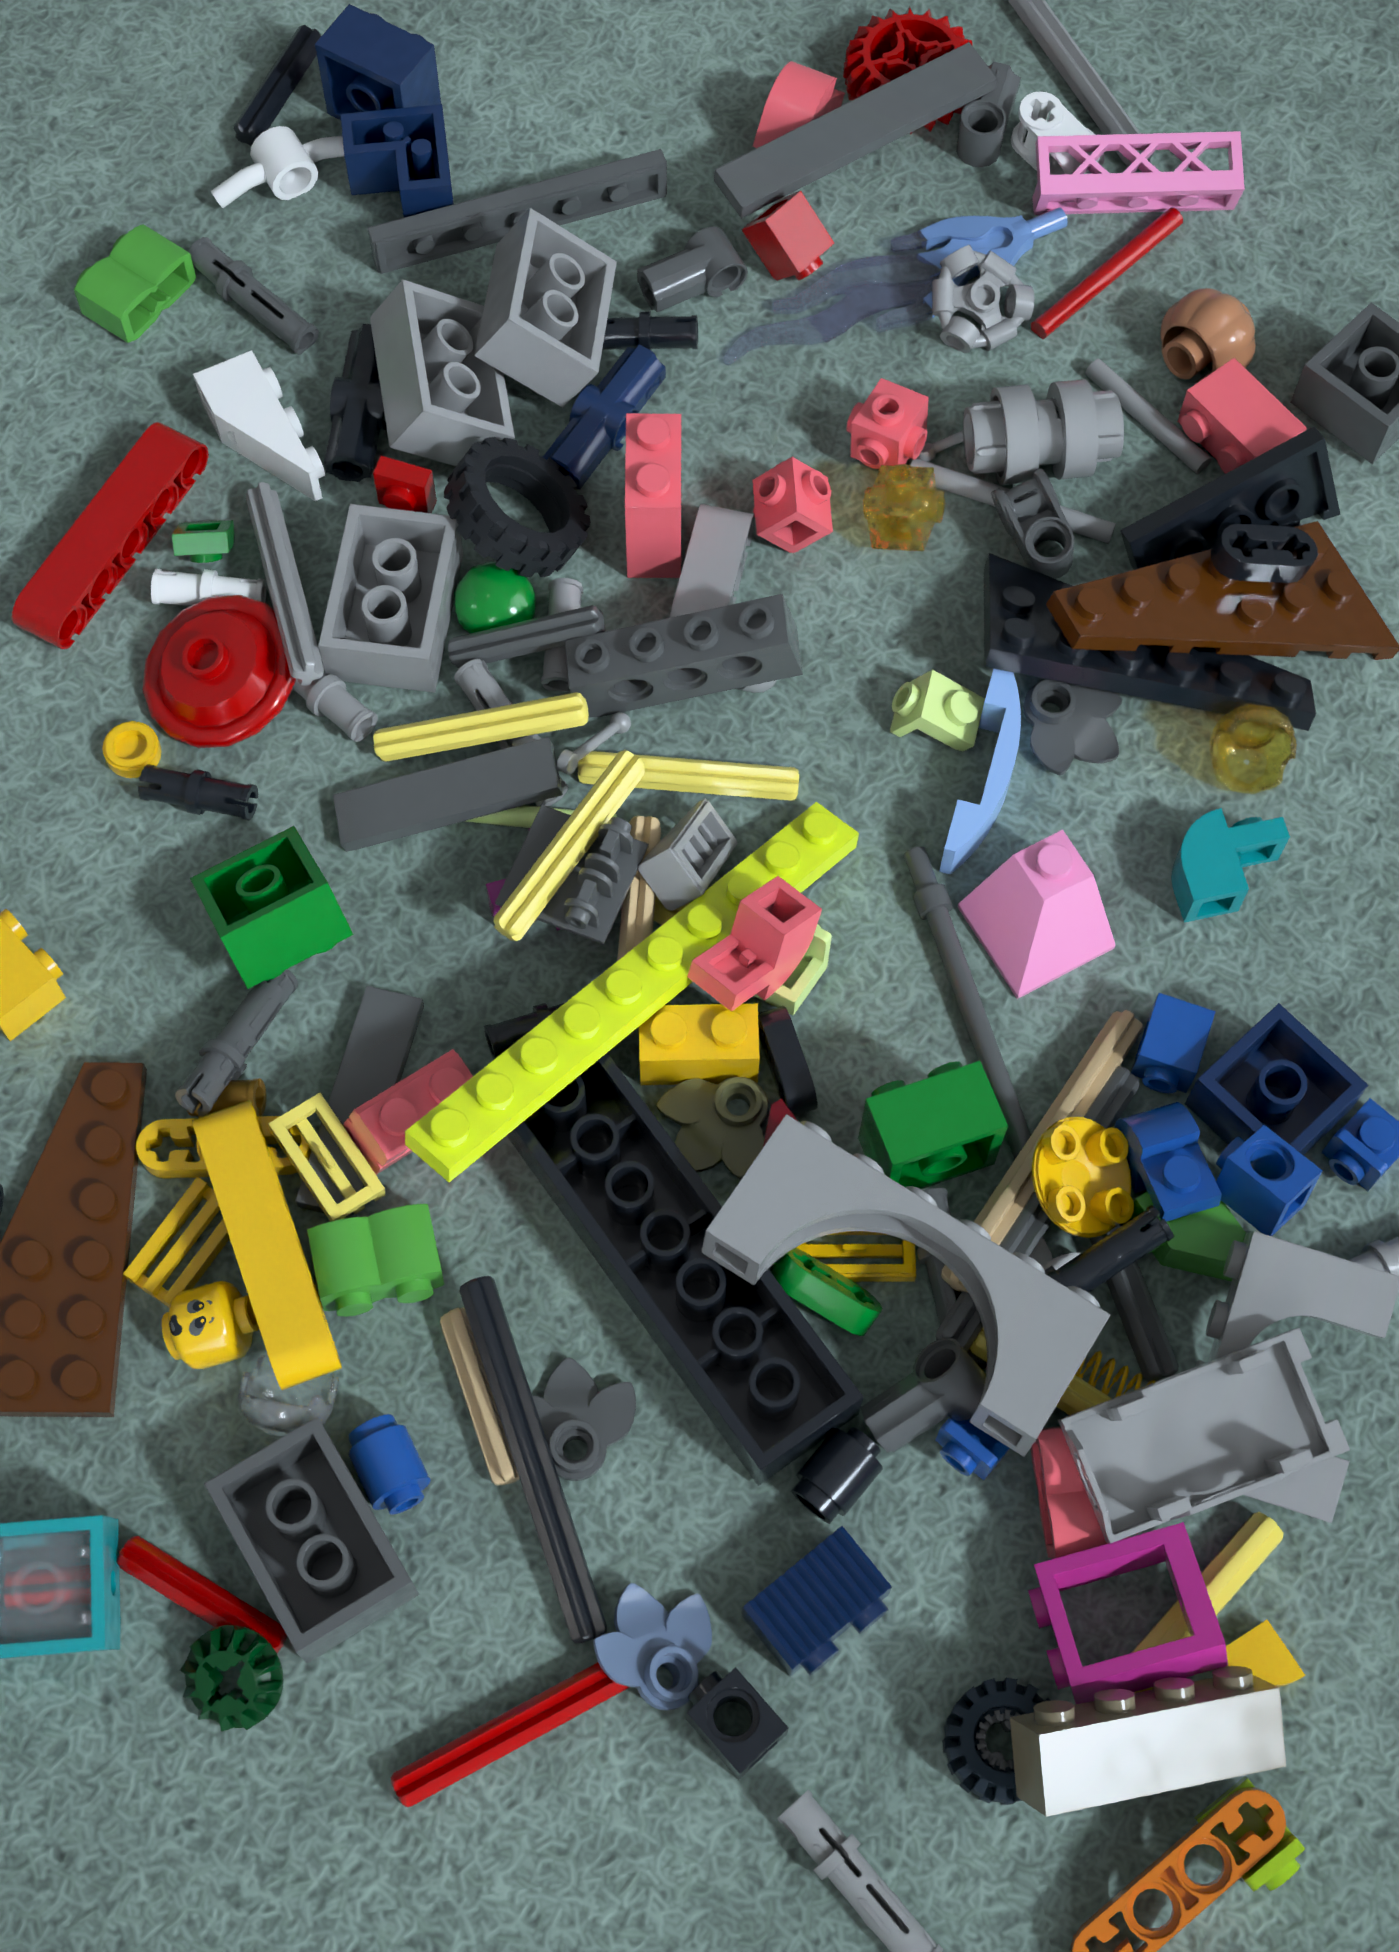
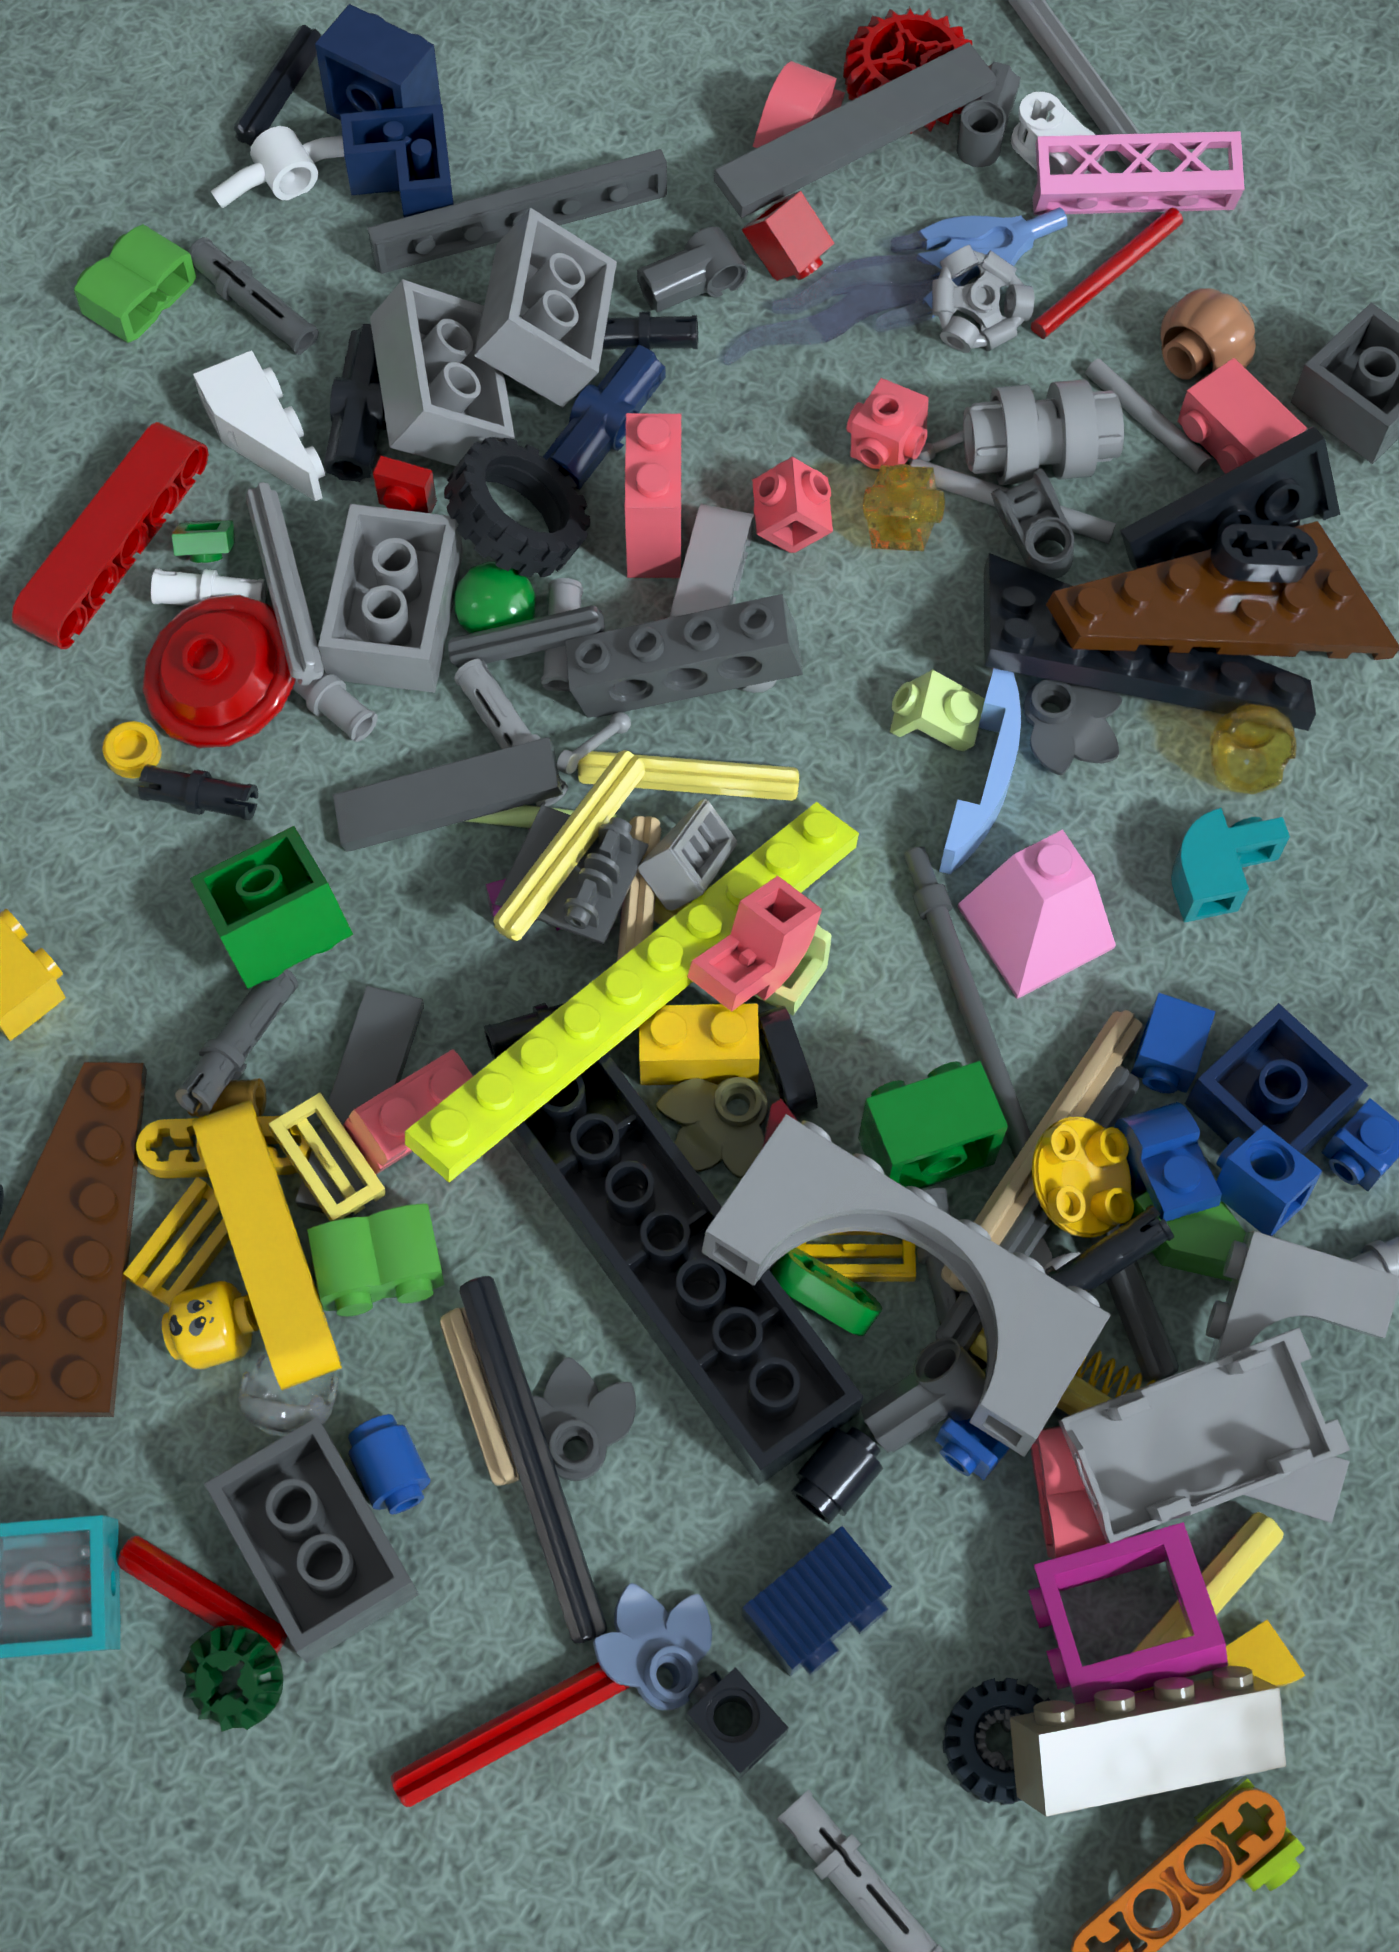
light yellow axle [373,692,589,762] -> none

